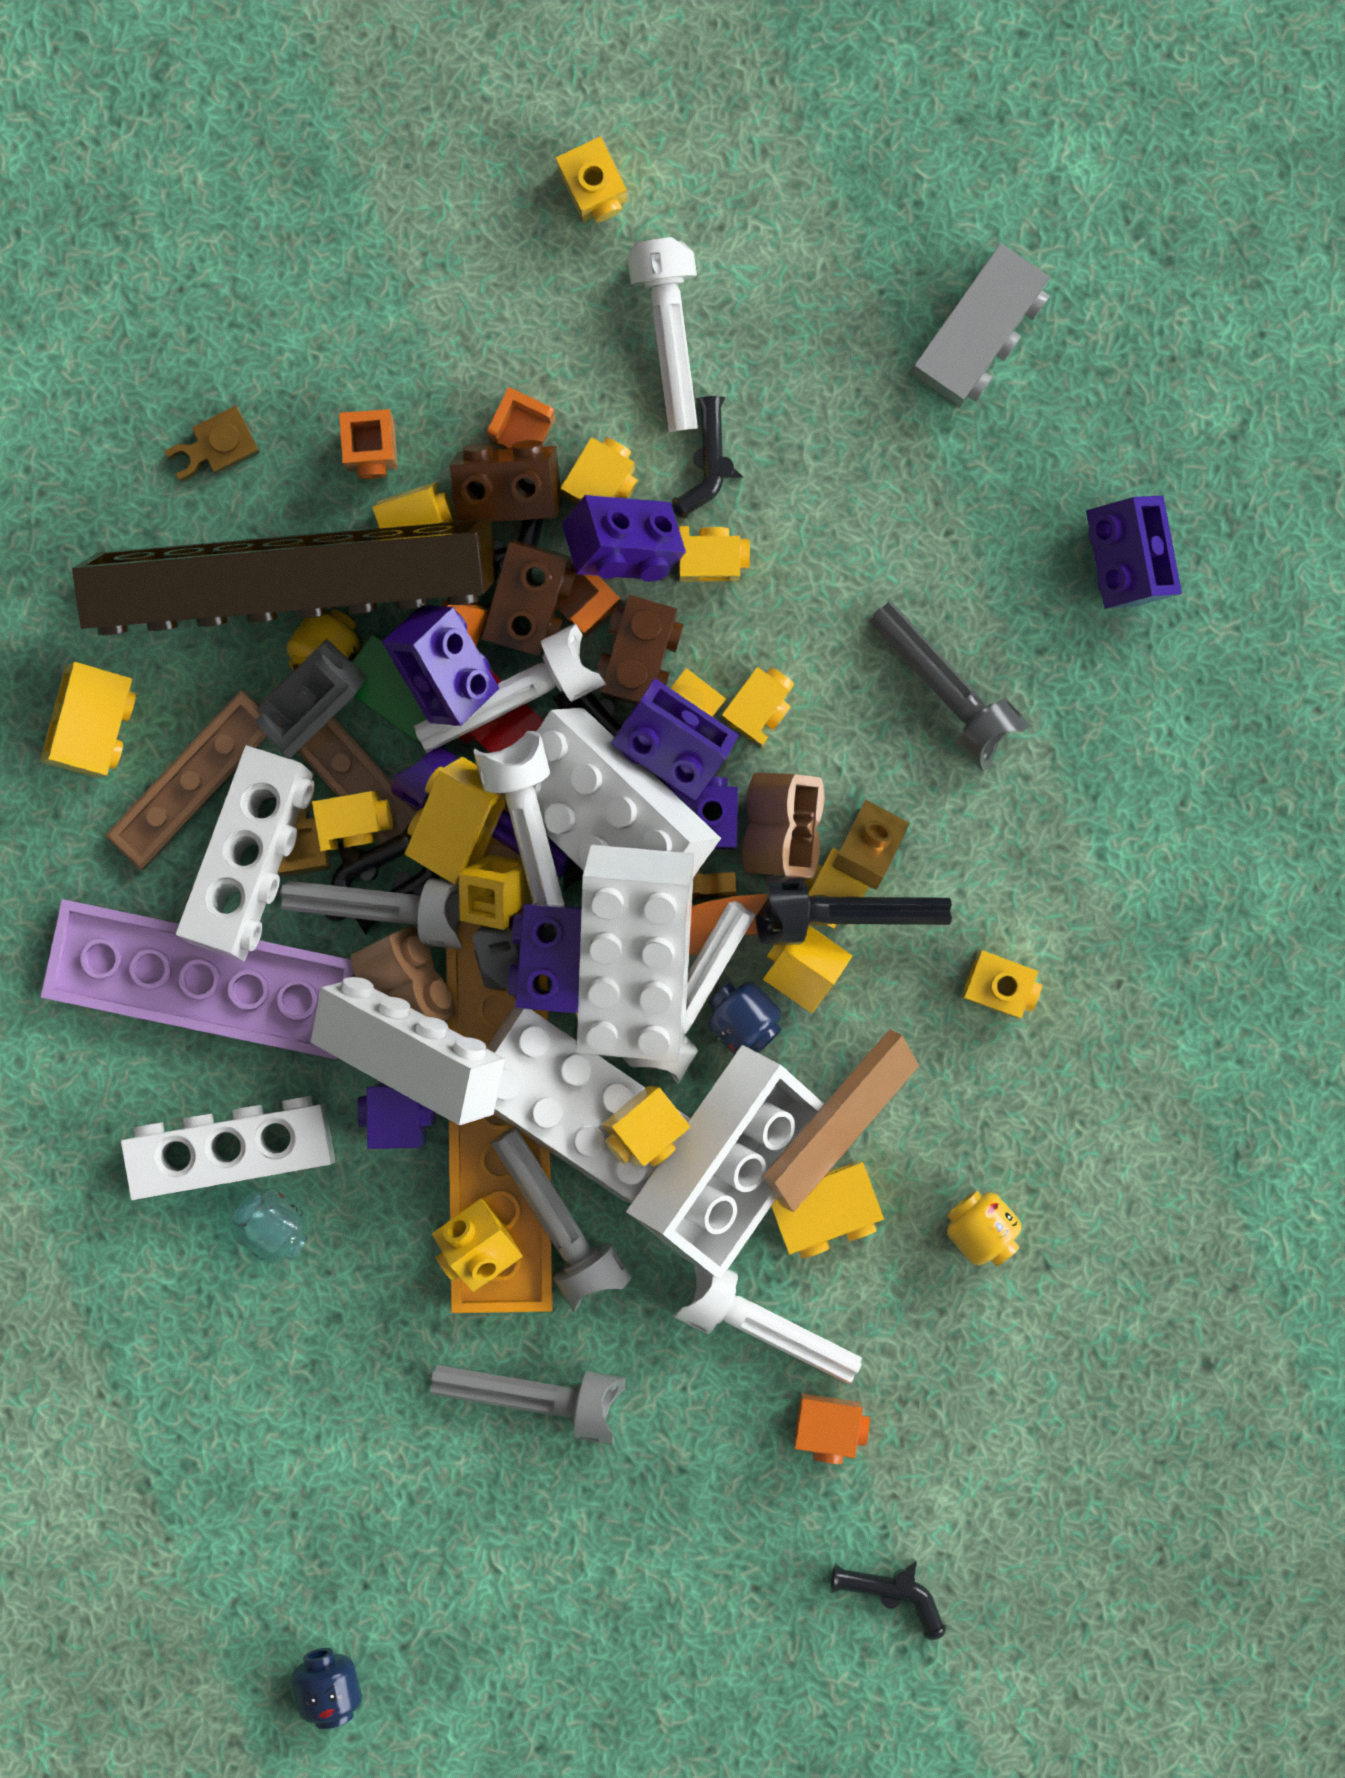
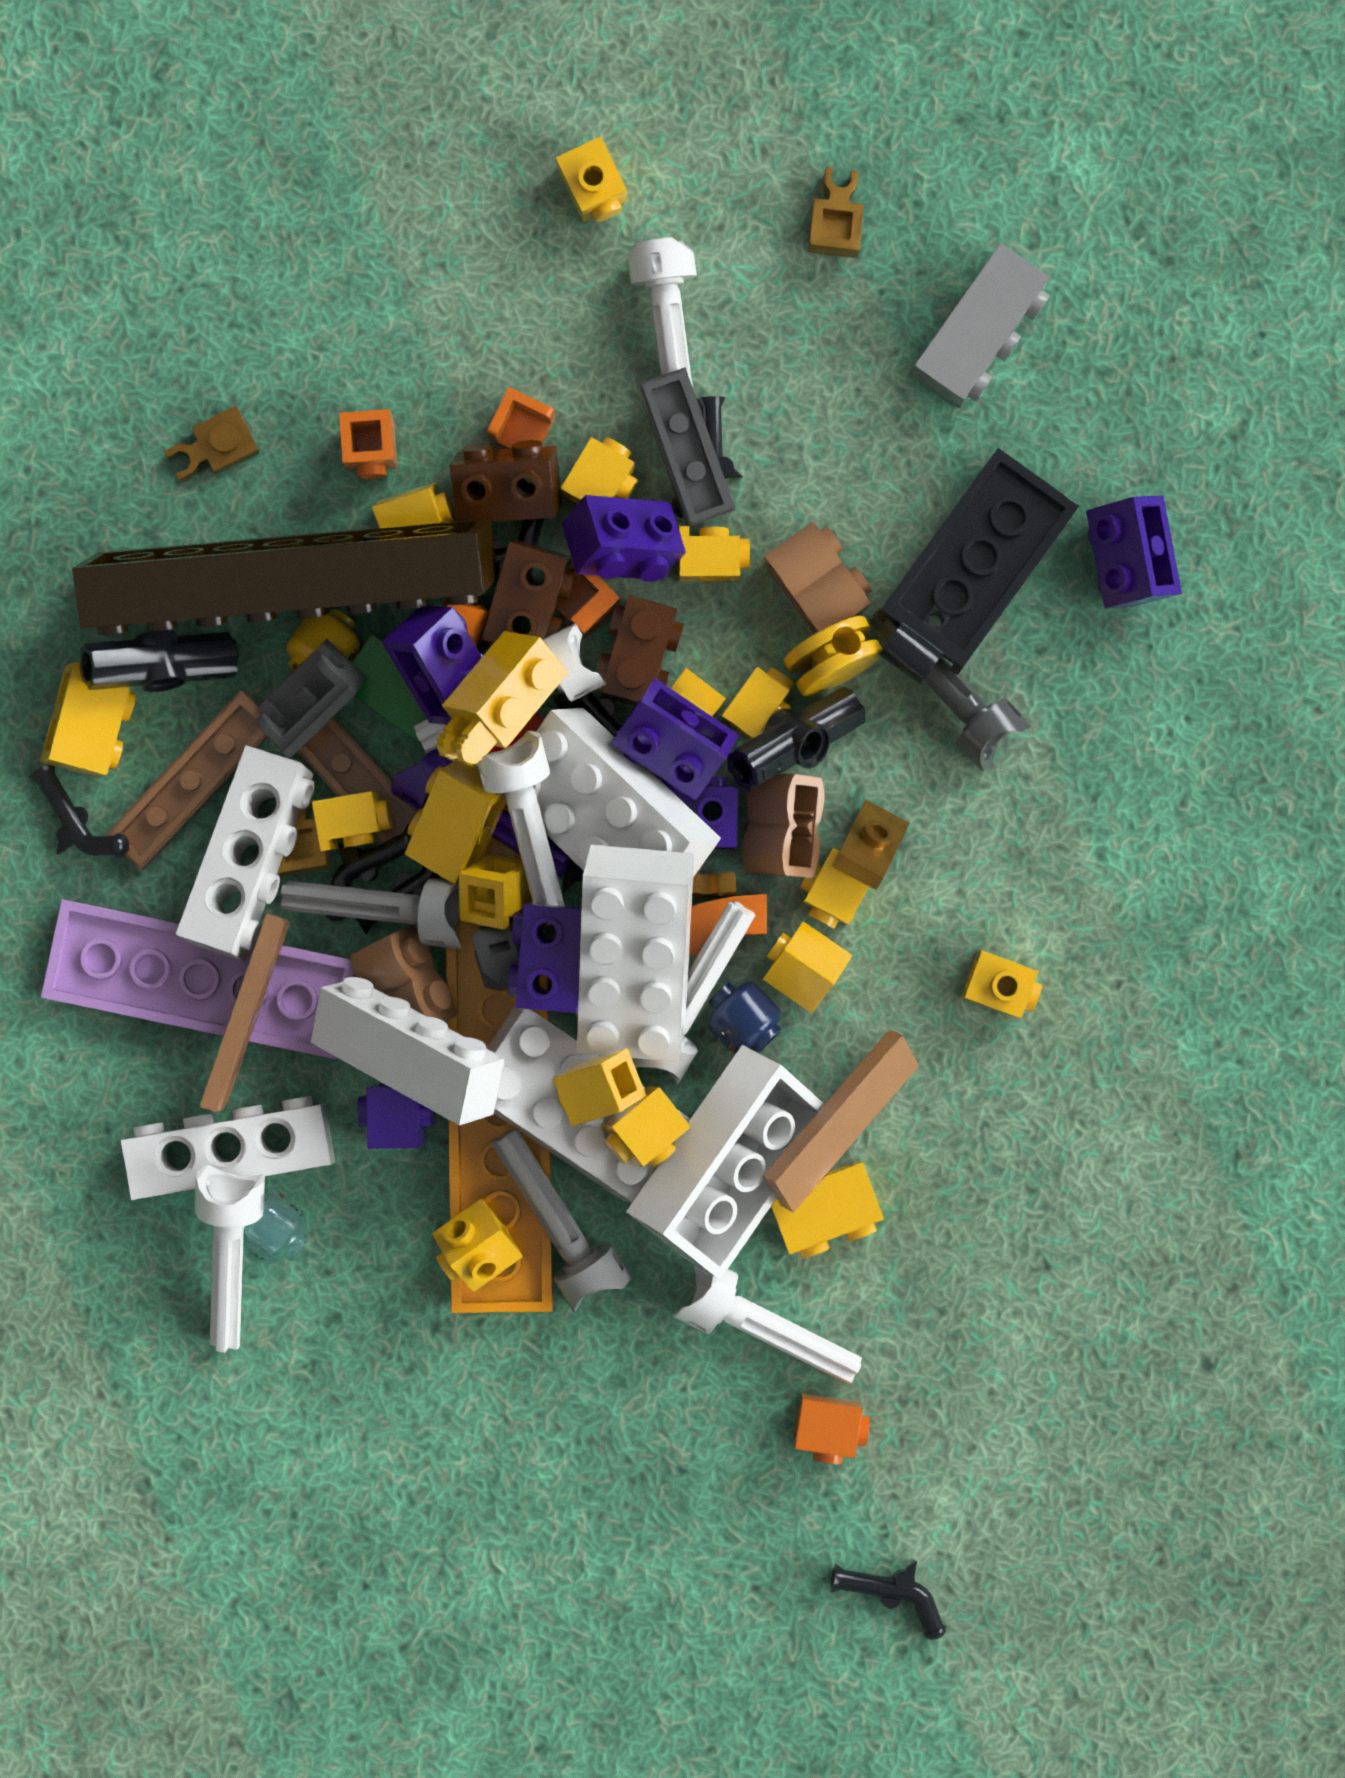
dark blue head [290,1648,362,1729] -> none
light grey piece [430,1365,626,1445] -> none
black piece [755,876,952,945] -> none
yellow head [947,1190,1022,1267] -> none
none -> black piece [28,764,130,858]
none -> black piece [79,629,239,692]
none -> white piece [194,1164,265,1353]
none -> medium nougat tile [199,913,290,1112]
none -> yellow hinge [435,631,568,765]
none -> yellow brick [553,1048,646,1126]
none -> dark grey tile [636,367,736,527]
none -> black piece [727,687,866,792]
none -> medium nougat brick [762,522,872,634]
none -> yellow head [784,616,883,697]
none -> pearl gold plate [808,167,864,258]
none -> black hinge [876,448,1079,684]

